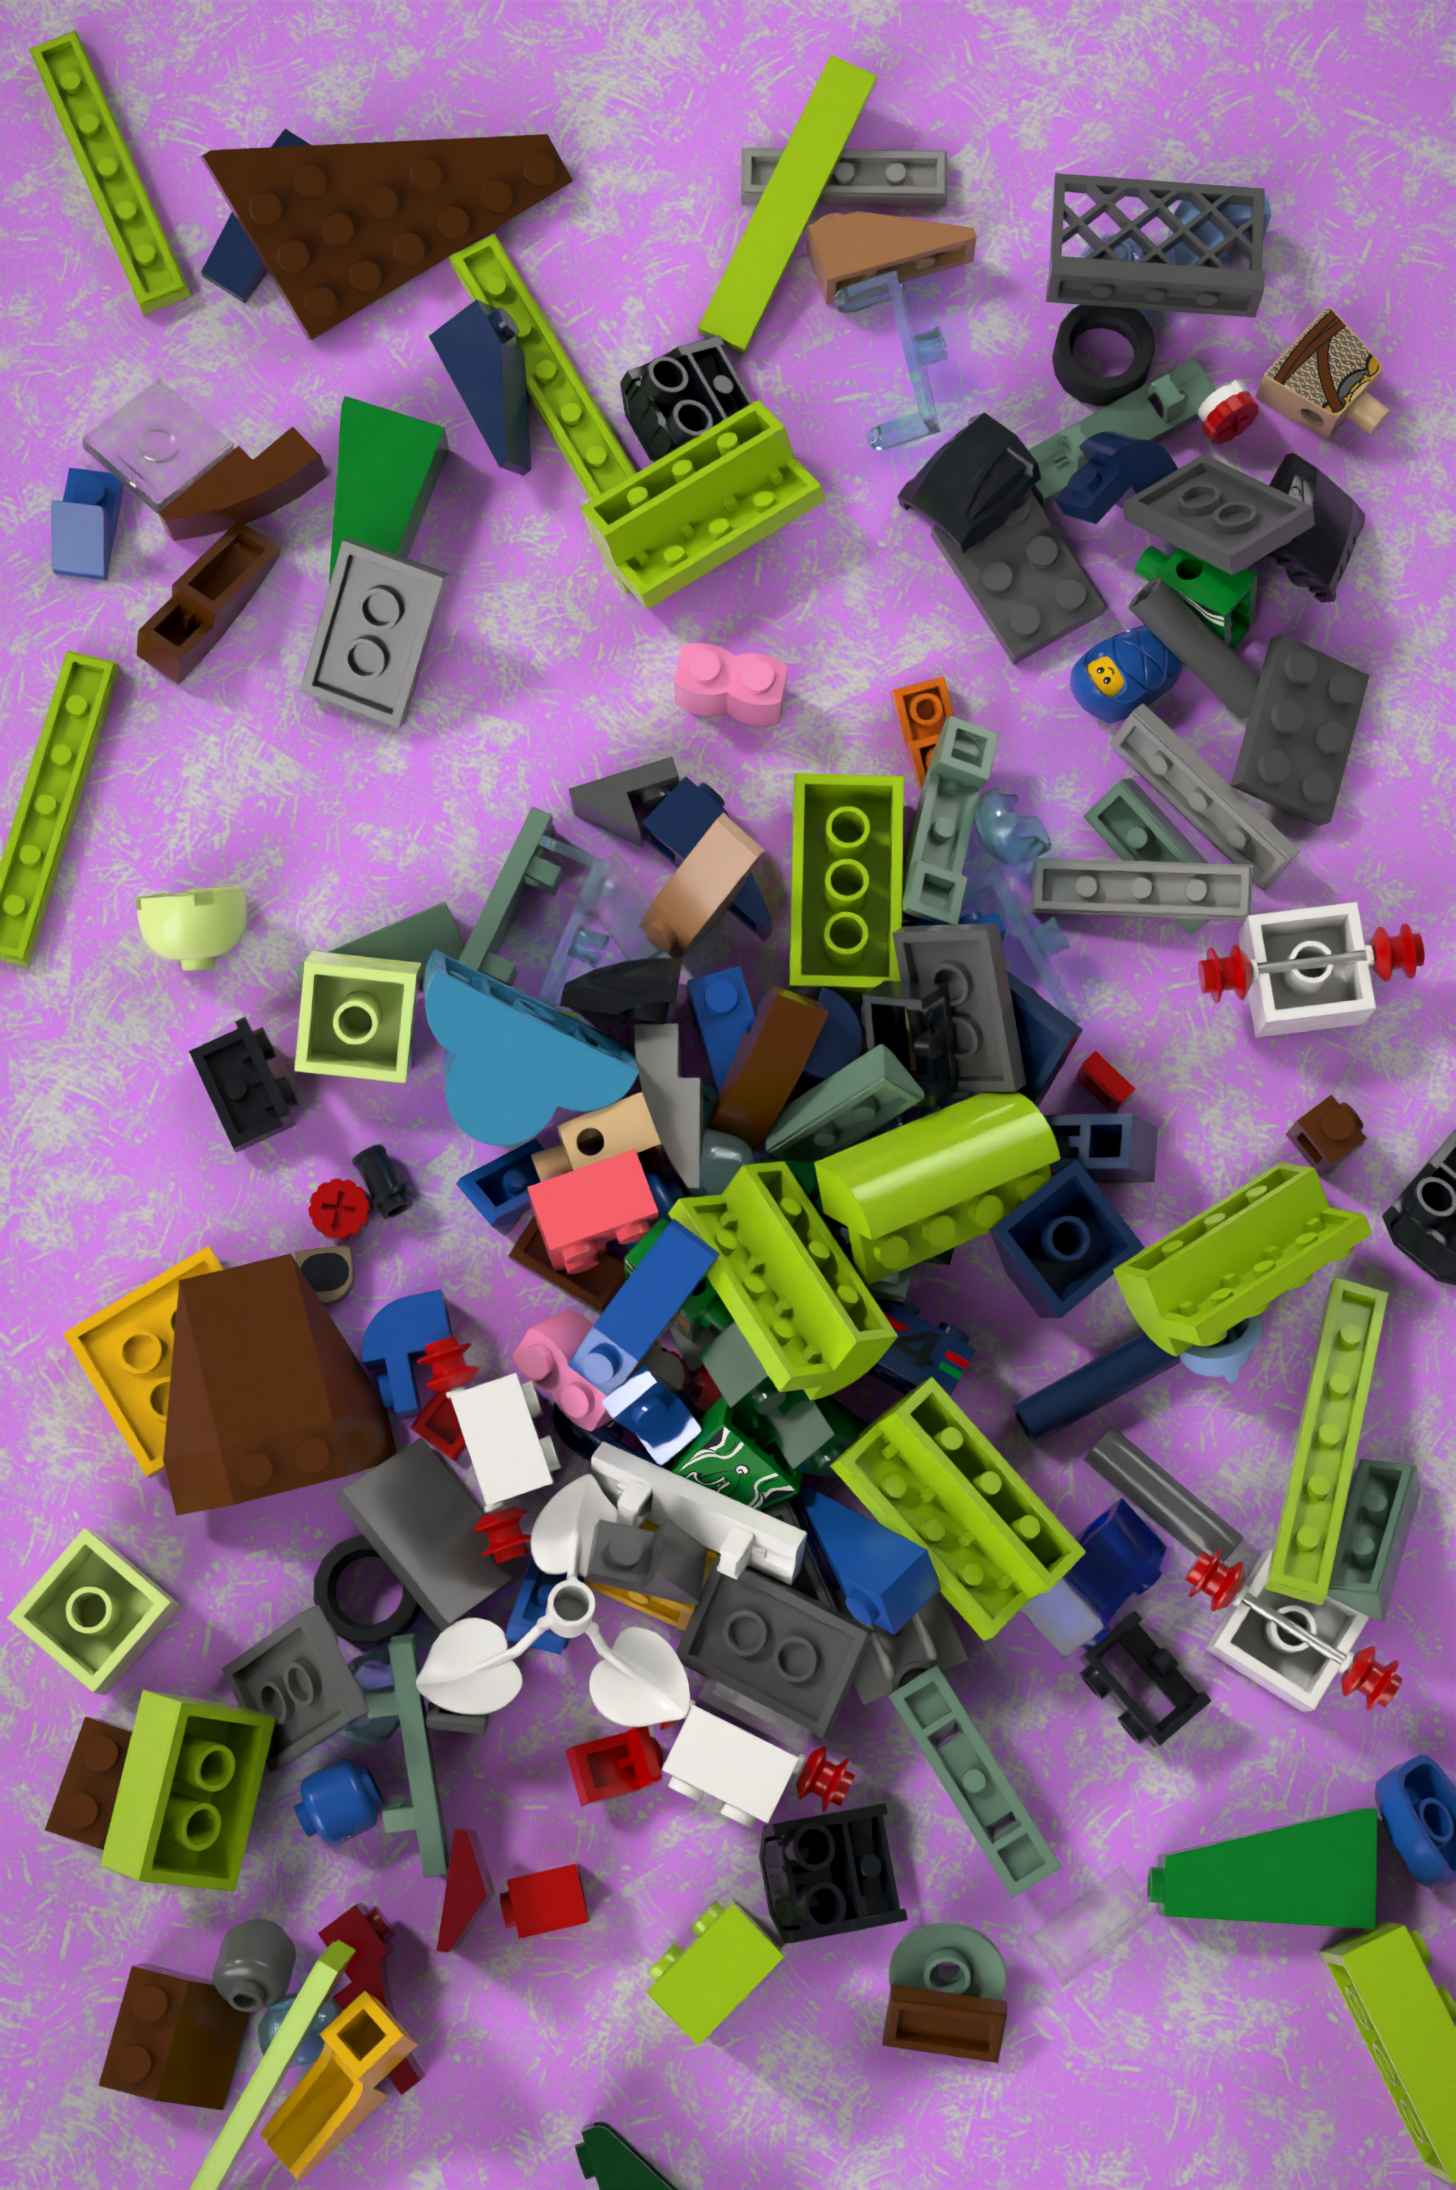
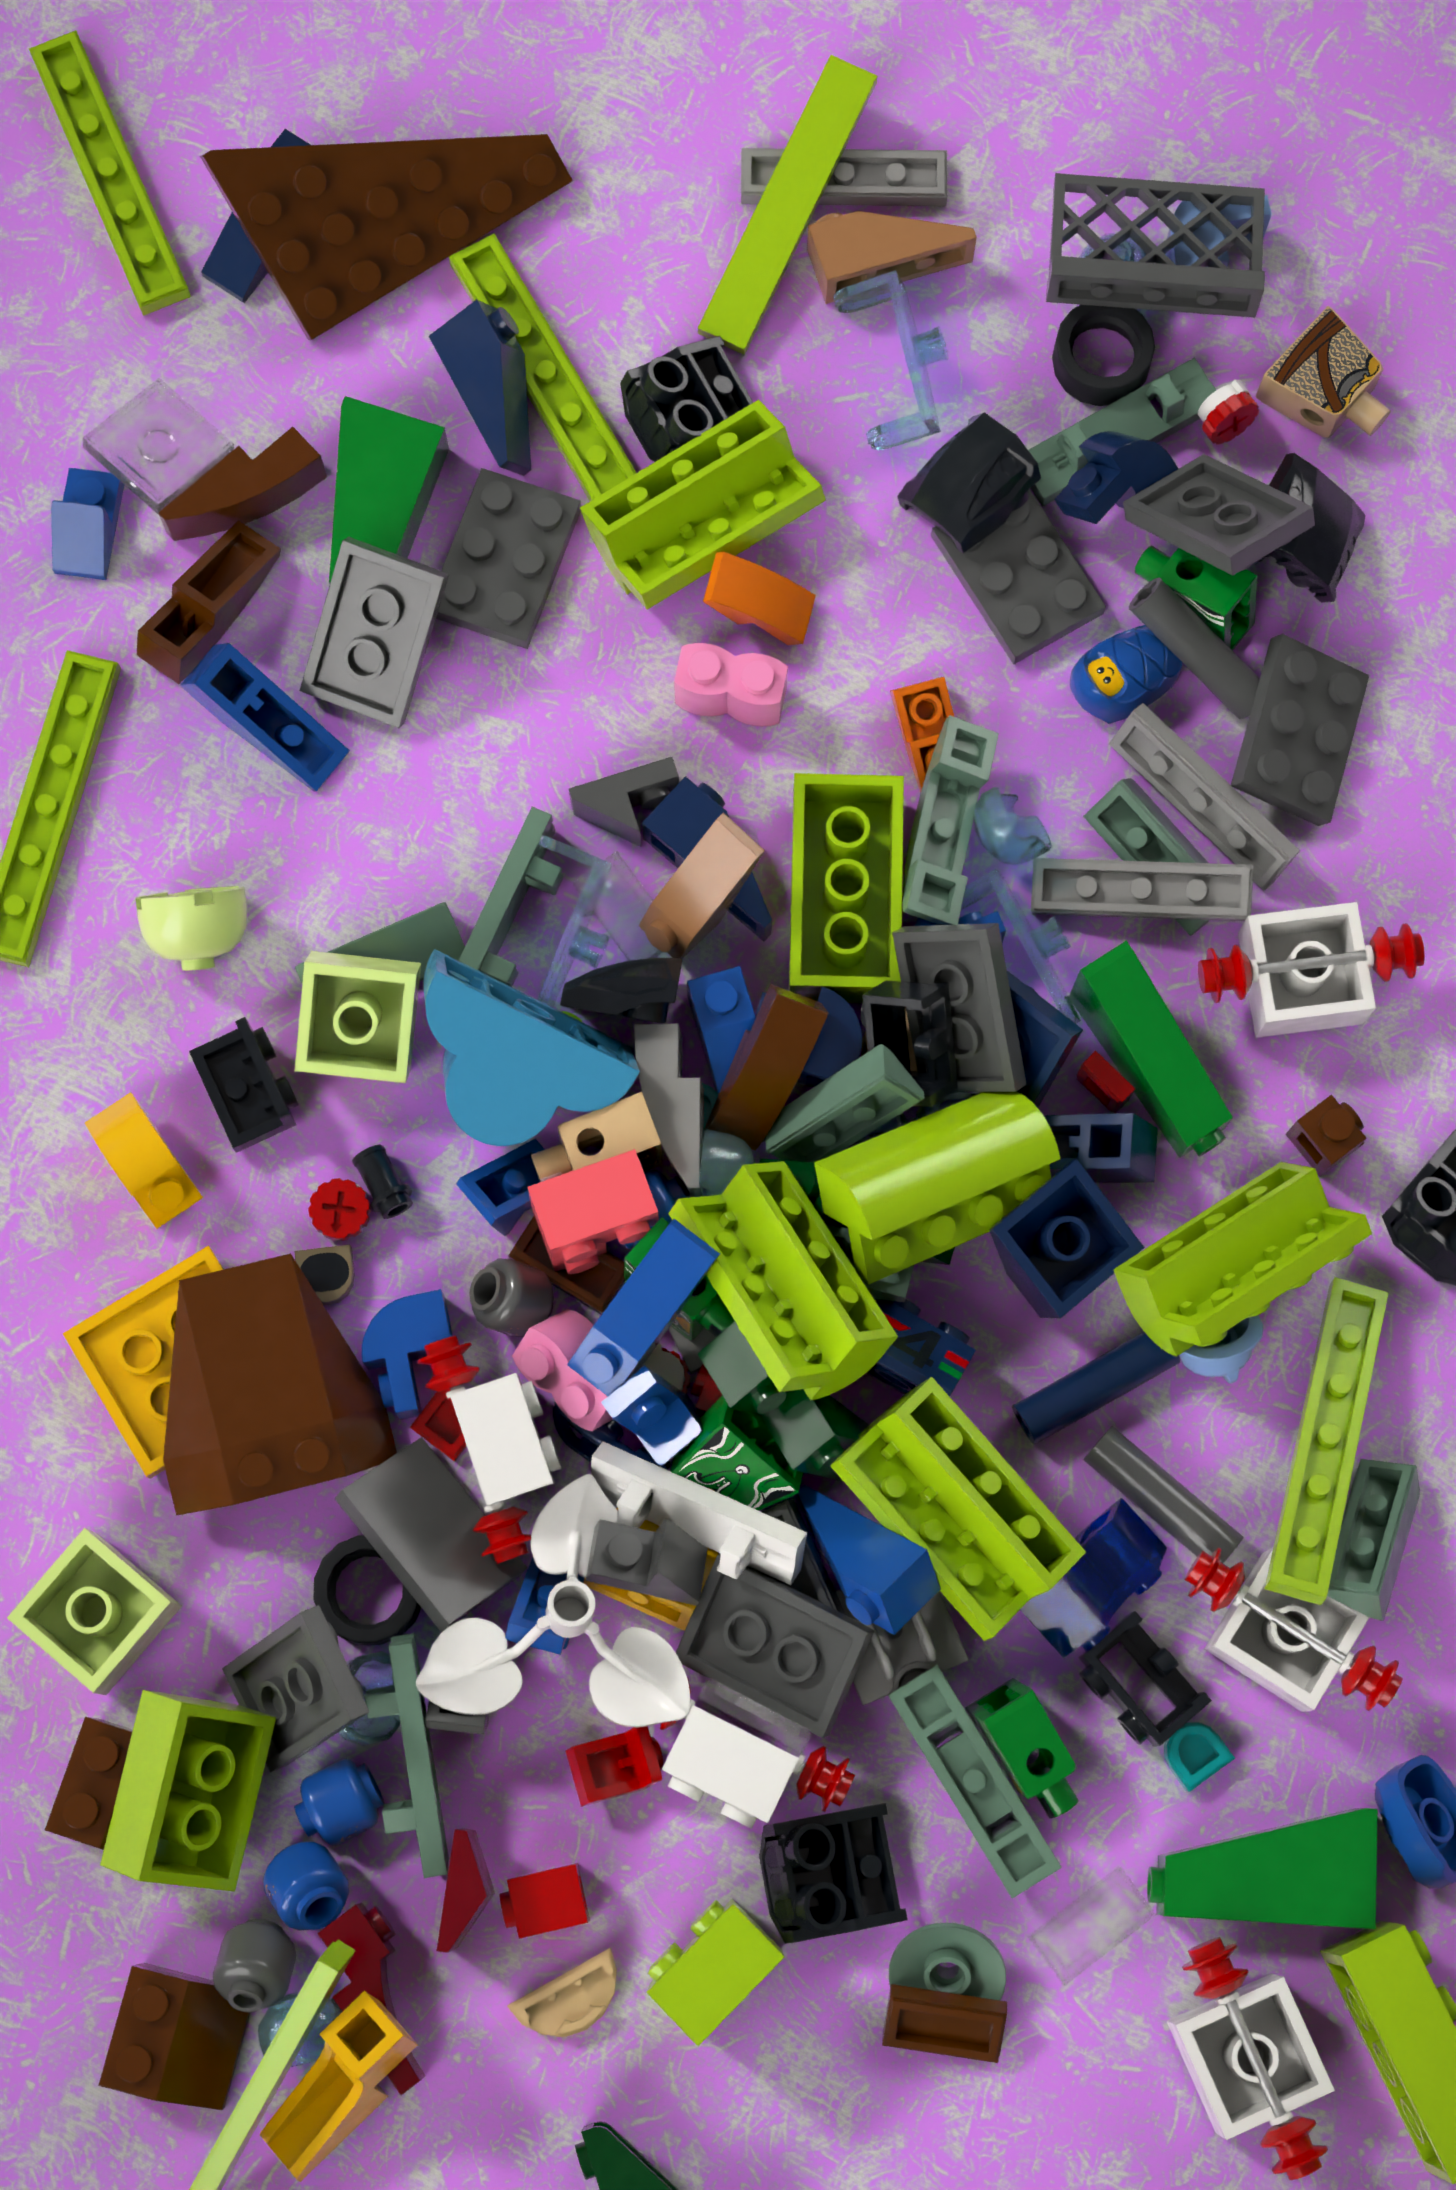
none -> yellow brick [85,1092,203,1229]
none -> blue slope [180,643,350,791]
none -> blue head [263,1842,349,1931]
none -> dark grey plate [436,468,581,649]
none -> dark grey head [469,1258,554,1337]
none -> tan tile [507,1947,617,2037]
none -> orange slope [703,552,816,645]
none -> green torso [965,1678,1079,1819]
none -> green slope [1068,940,1233,1158]
none -> teal tile [1164,1722,1235,1792]
none -> white brick [1167,1937,1335,2180]

